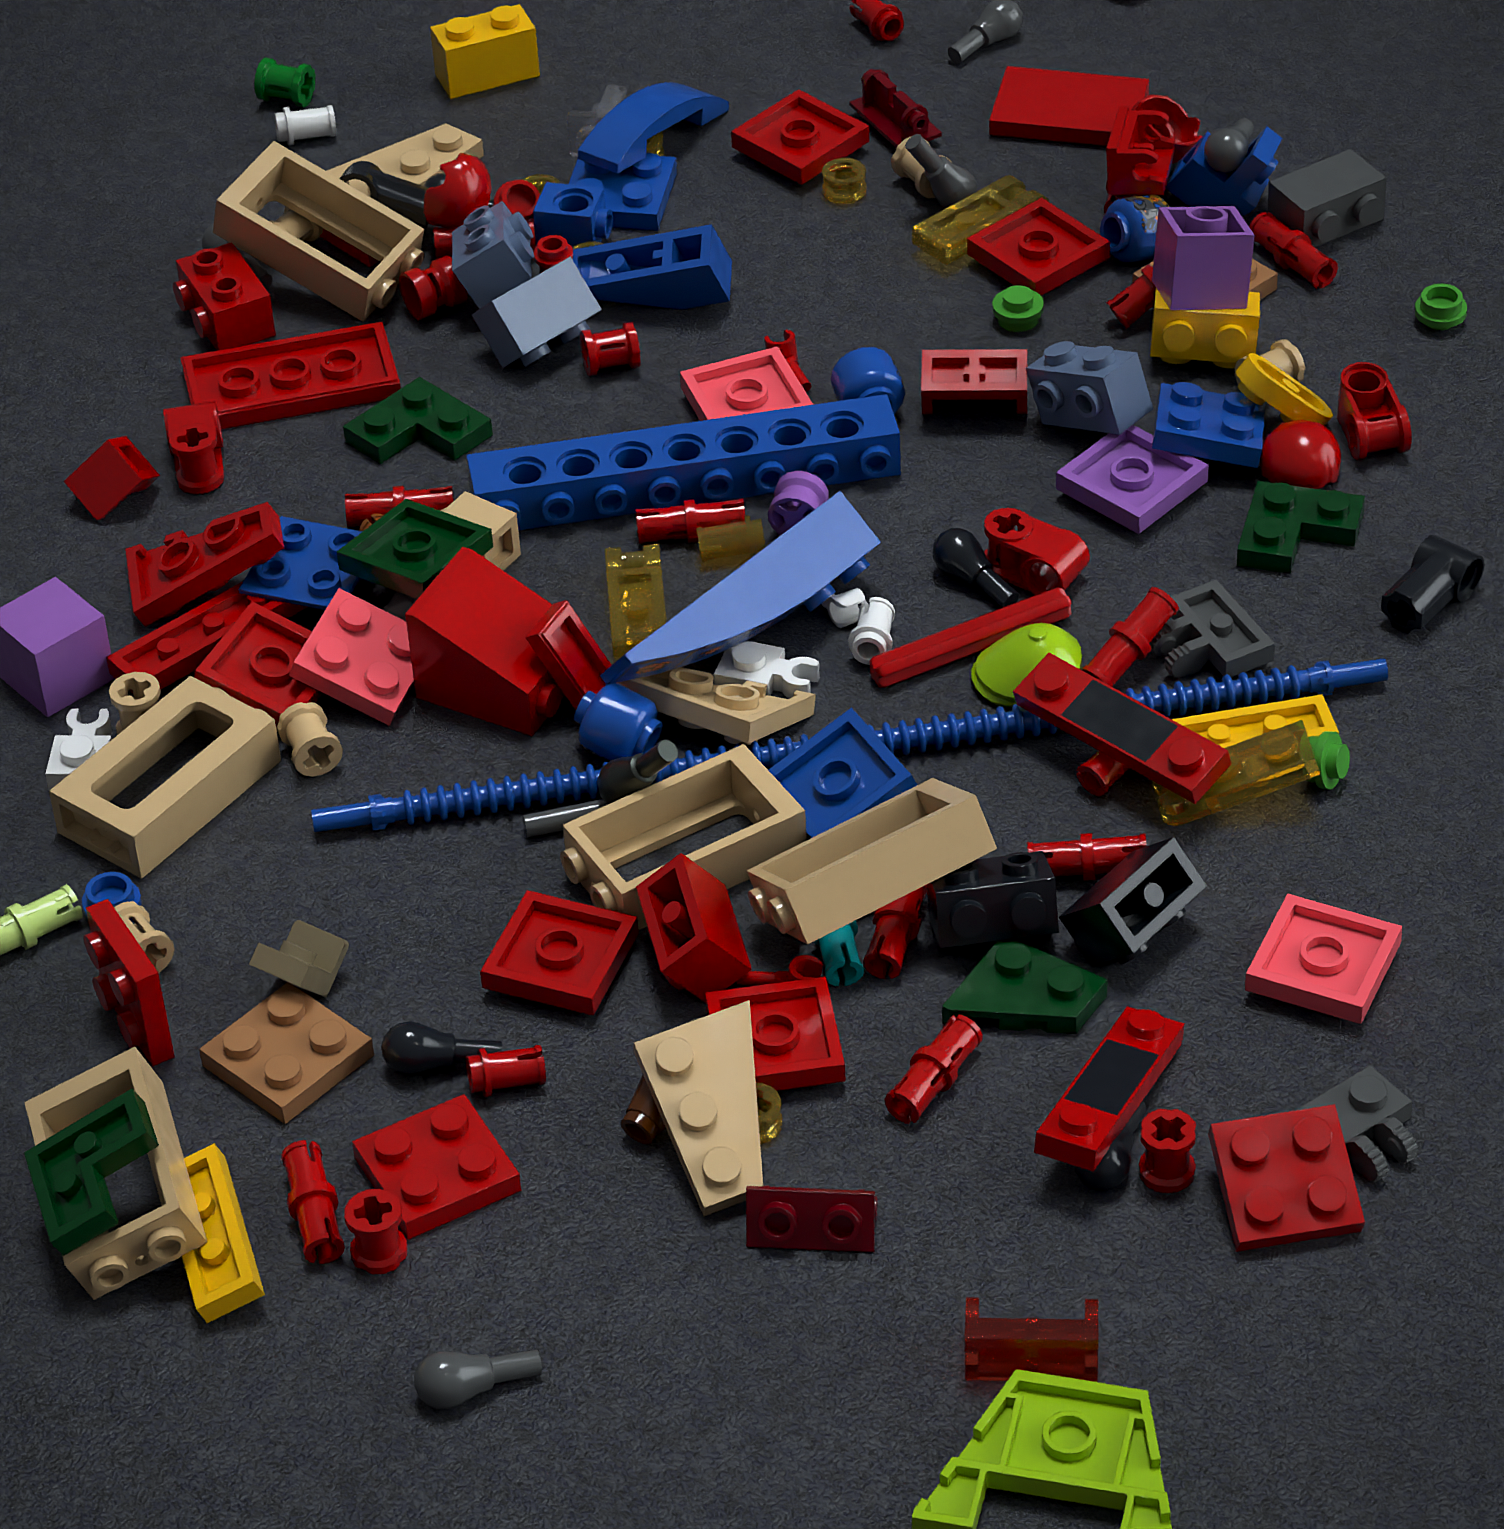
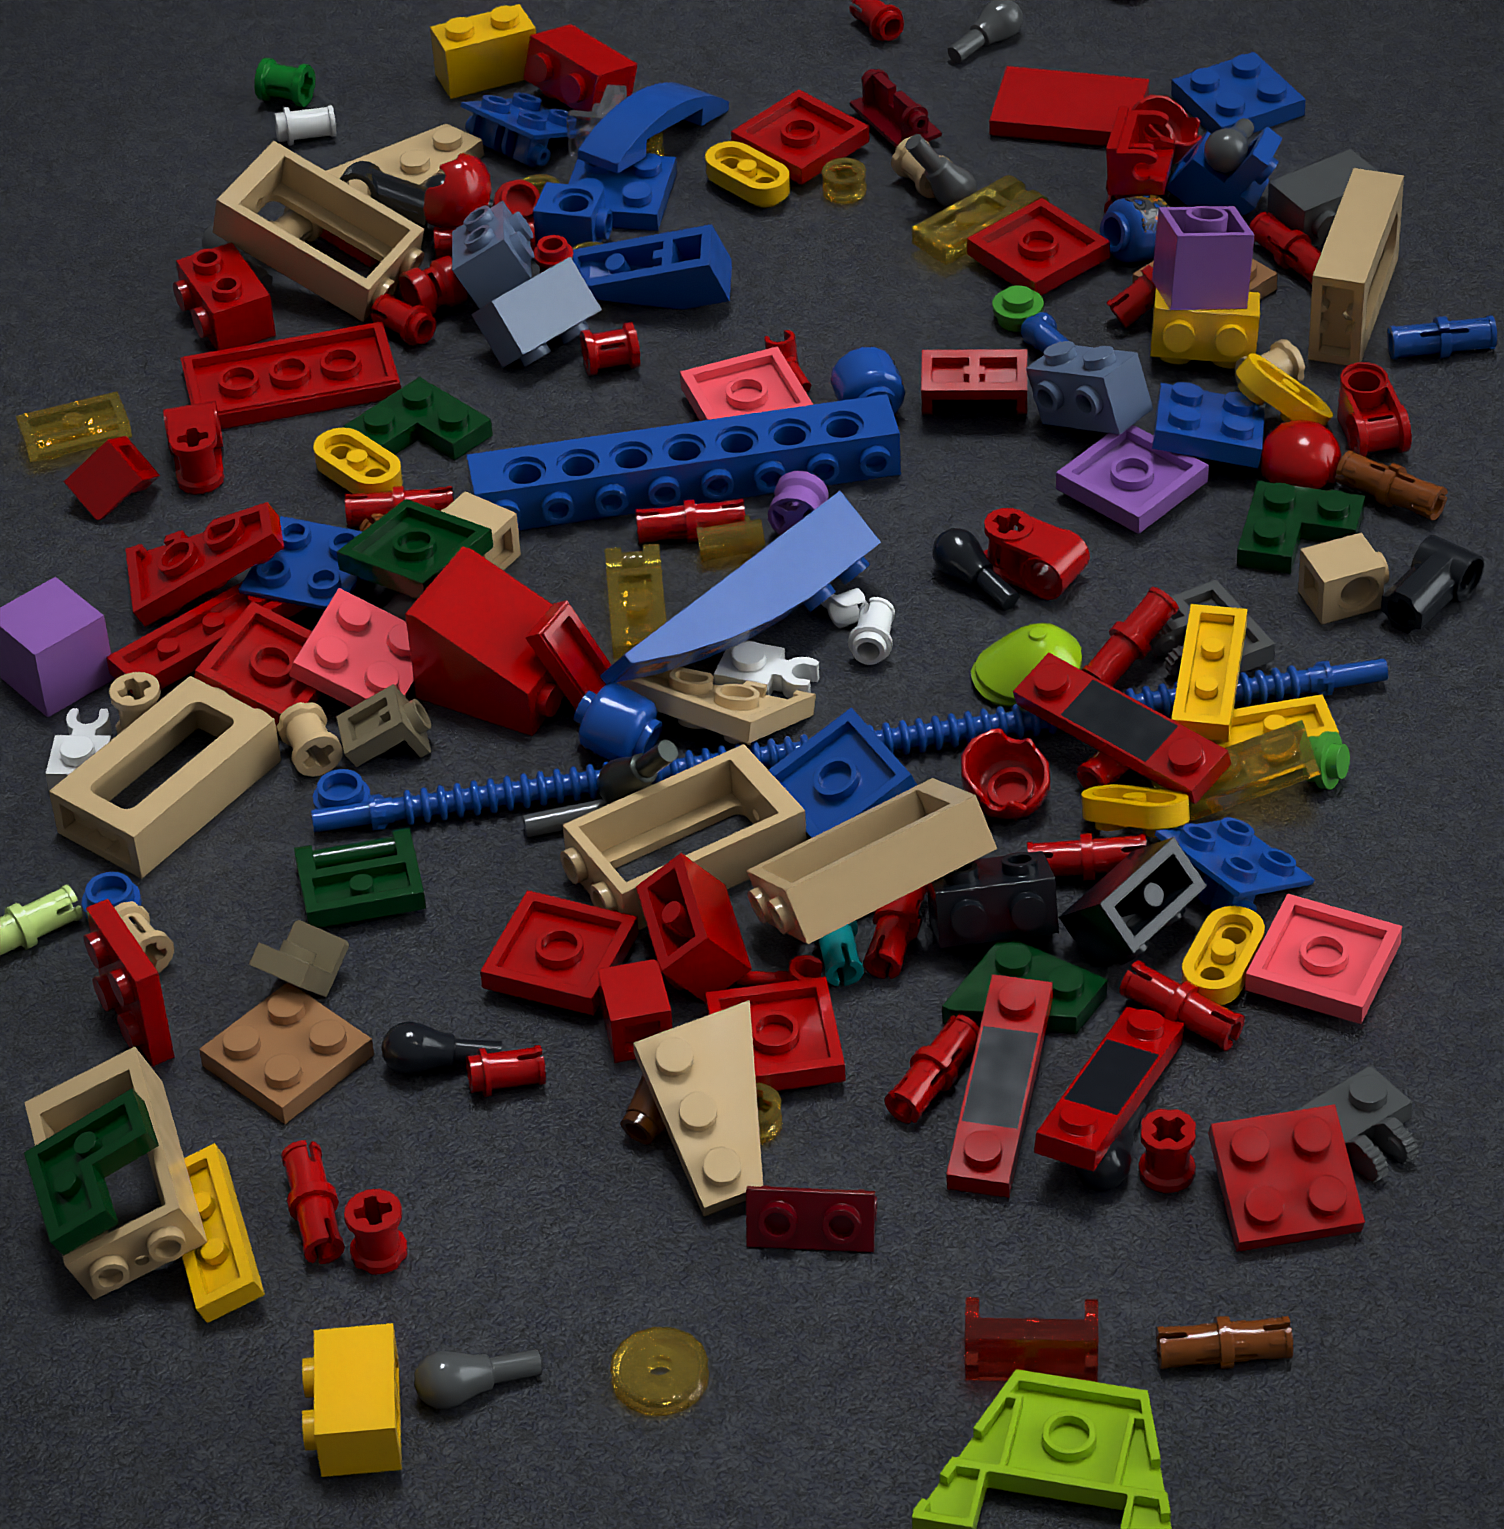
red plate [352,1094,522,1240] -> none
red axle [869,587,1072,688] -> none
bright green plate [1415,283,1467,330] -> none
none -> clear yellow plate [16,391,132,463]
none -> dark green plate [294,827,426,928]
none -> yellow brick [302,1323,402,1477]
none -> yellow plate [313,428,403,494]
none -> blue plate [313,769,371,809]
none -> dark tan bracket [336,684,432,767]
none -> red pin [371,293,436,345]
none -> blue hinge [461,93,593,168]
none -> red brick [523,24,638,119]
none -> red panel [598,959,673,1063]
none -> clear yellow piece [610,1327,709,1416]
none -> yellow plate [705,141,790,208]
none -> red plate [946,974,1053,1198]
none -> red hair [961,728,1050,820]
none -> blue arm [1021,312,1069,354]
none -> yellow plate [1081,784,1190,837]
none -> red pin [1120,960,1245,1051]
none -> blue hinge [1154,817,1315,912]
none -> dark orange pin [1155,1316,1293,1369]
none -> blue plate [1171,52,1306,134]
none -> yellow plate [1171,604,1247,742]
none -> yellow plate [1181,906,1265,1005]
none -> tan brick [1298,532,1389,625]
none -> tan piece [1308,168,1404,366]
none -> dark orange pin [1335,450,1448,521]
none -> blue pin [1387,315,1497,360]

